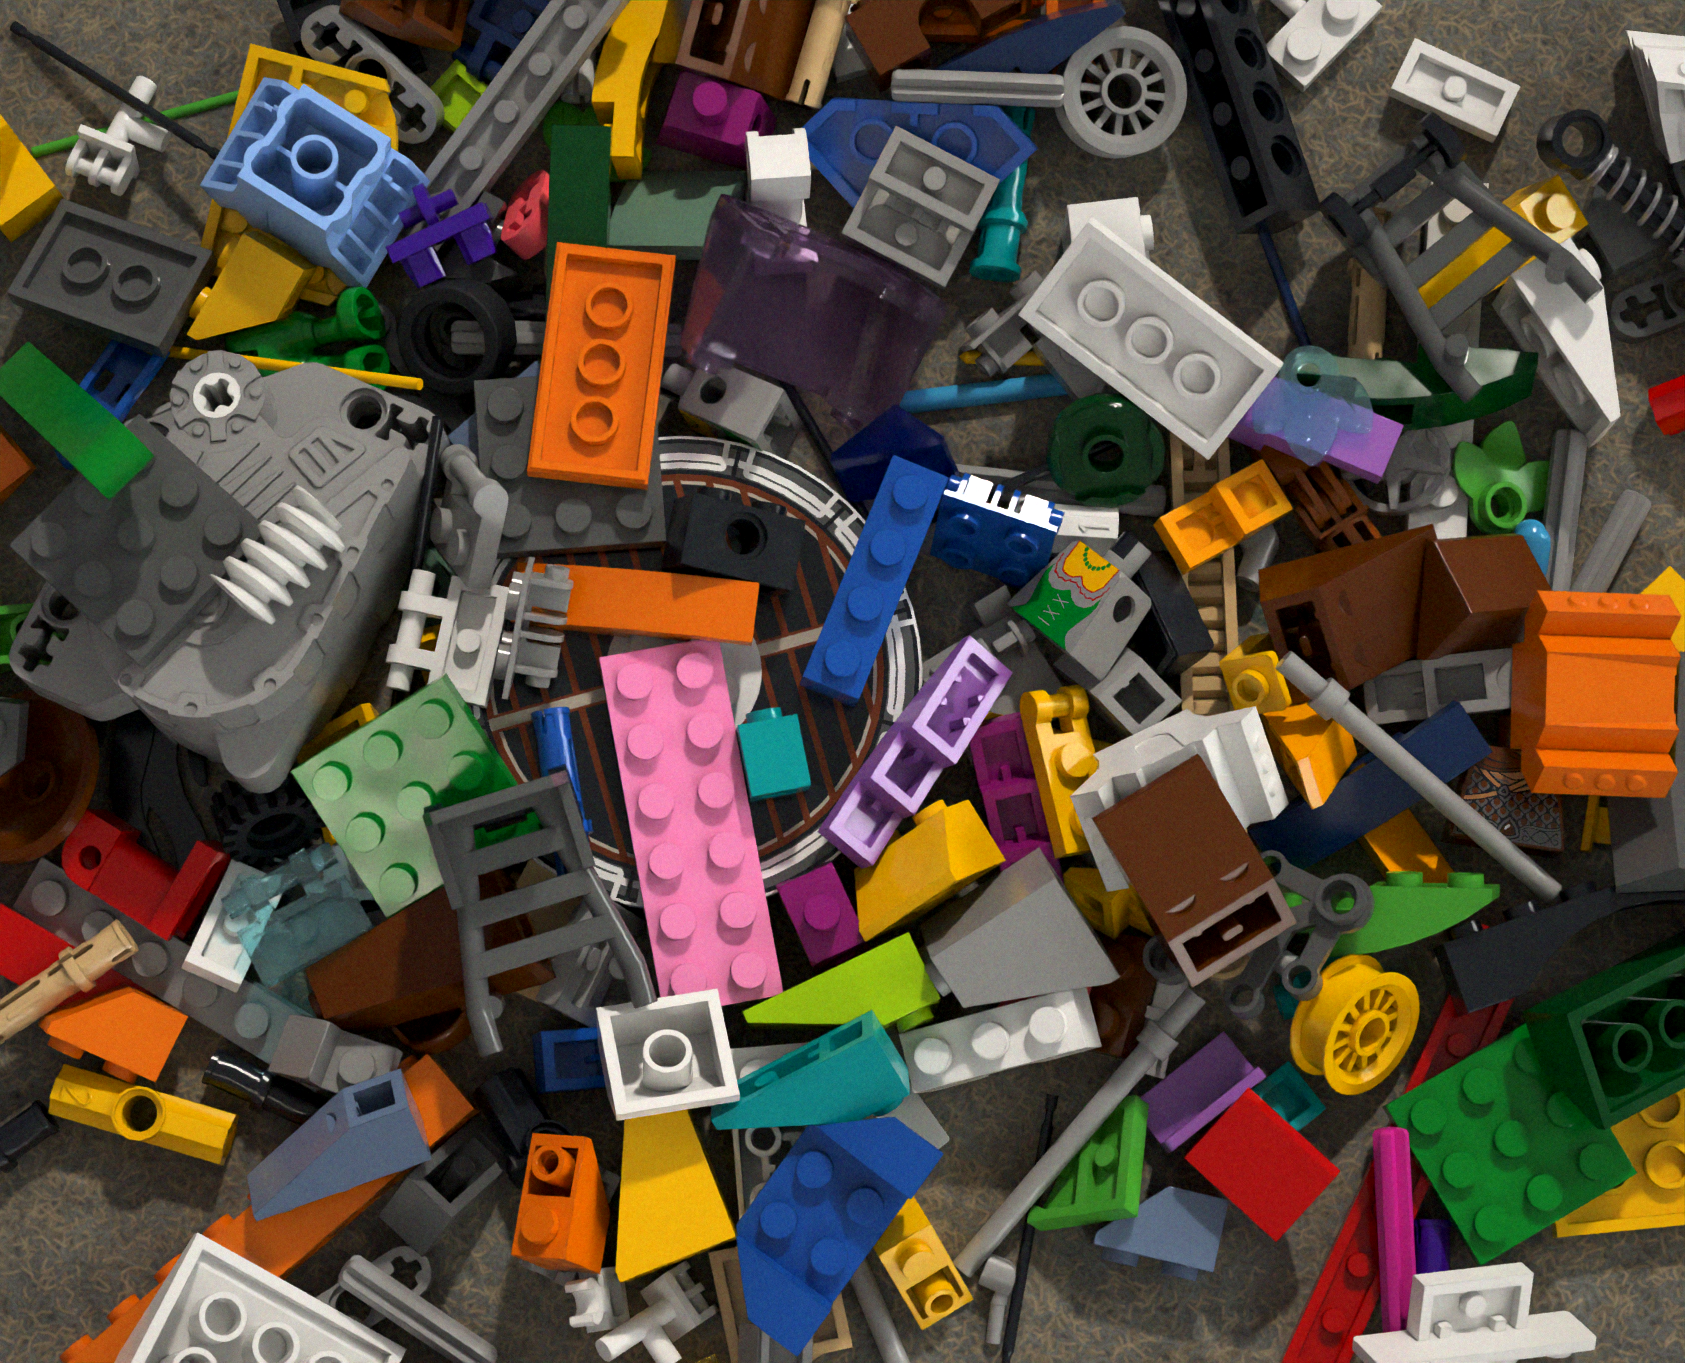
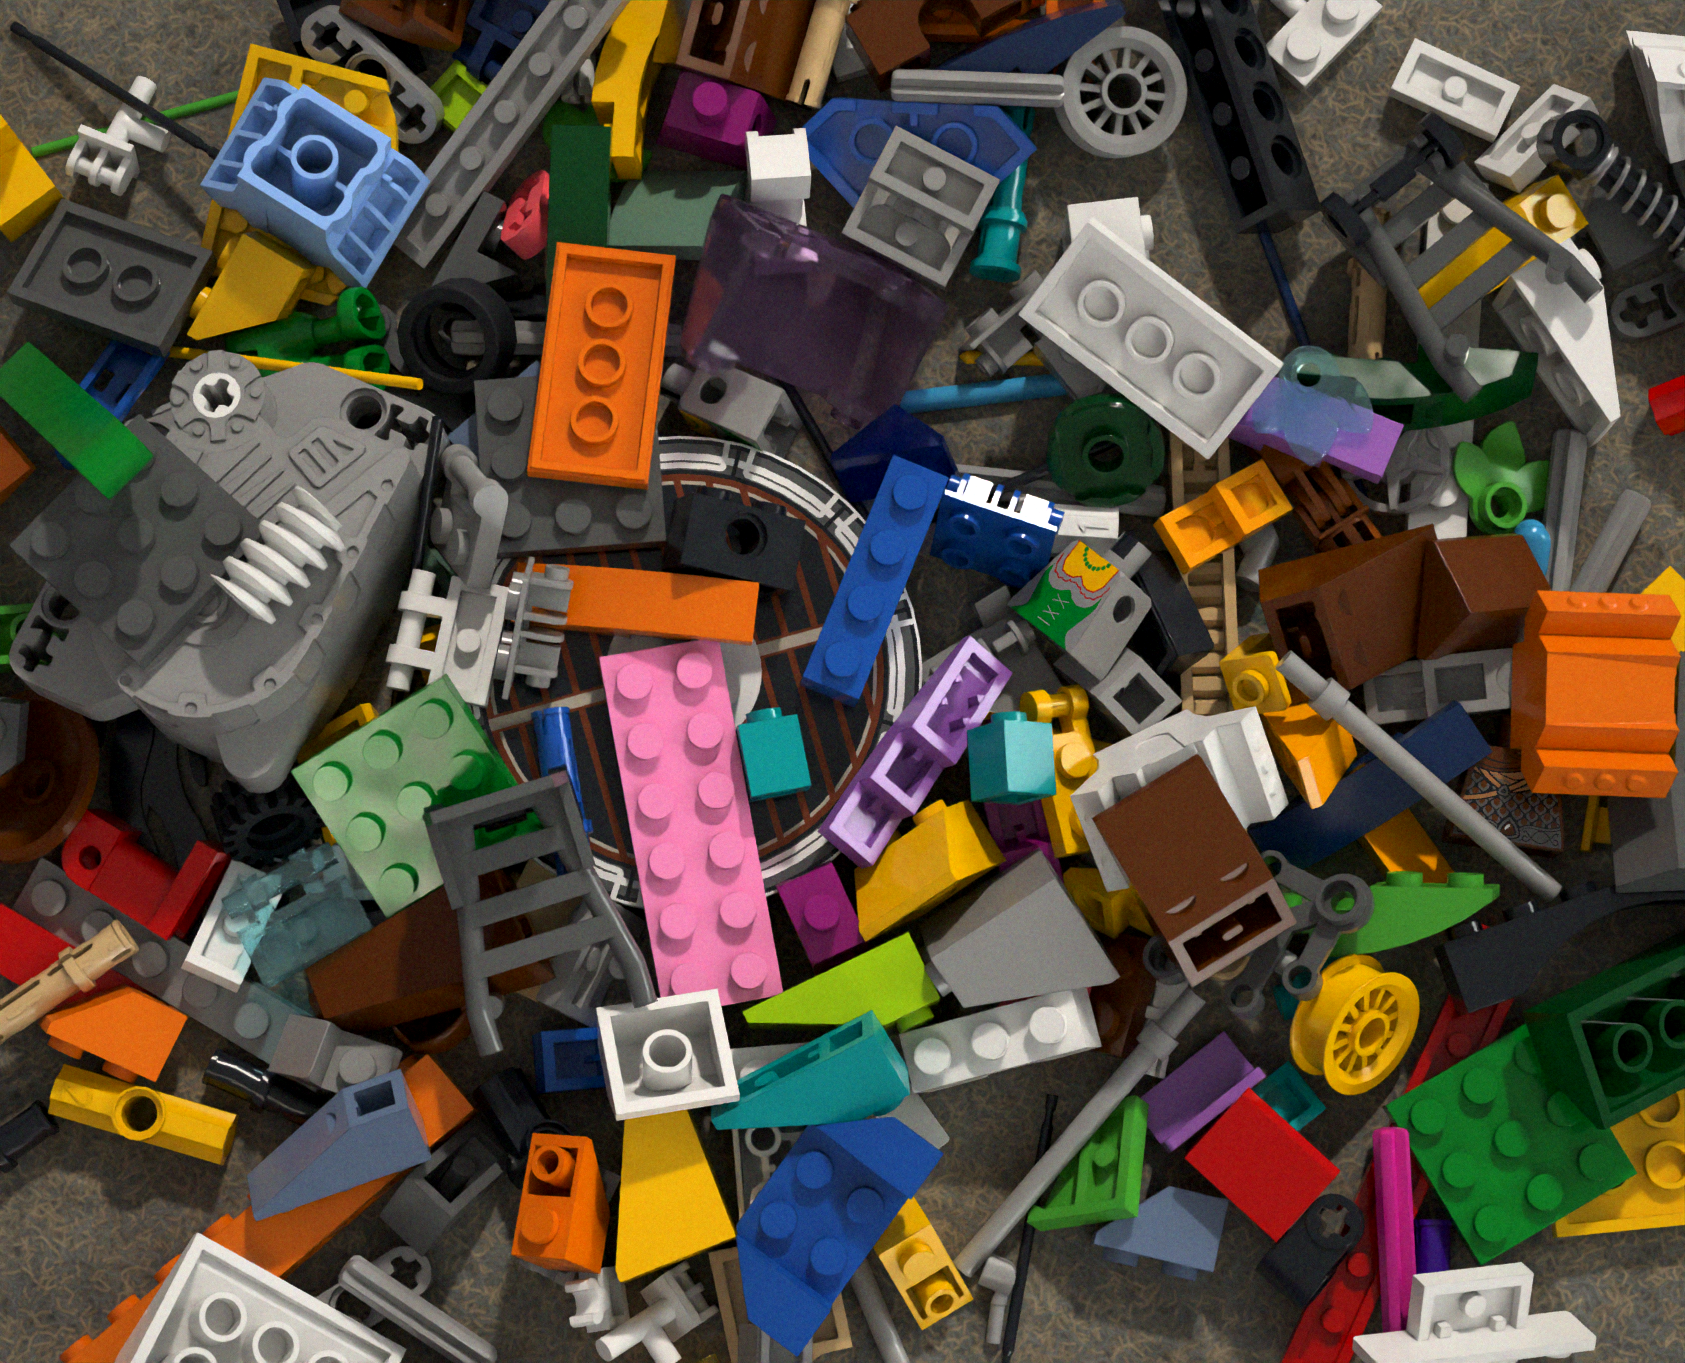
dark purple hips [385,183,497,289] -> none
none -> teal brick [967,711,1056,805]
none -> black piece [1255,1193,1365,1311]
none -> white plate [1474,84,1599,193]

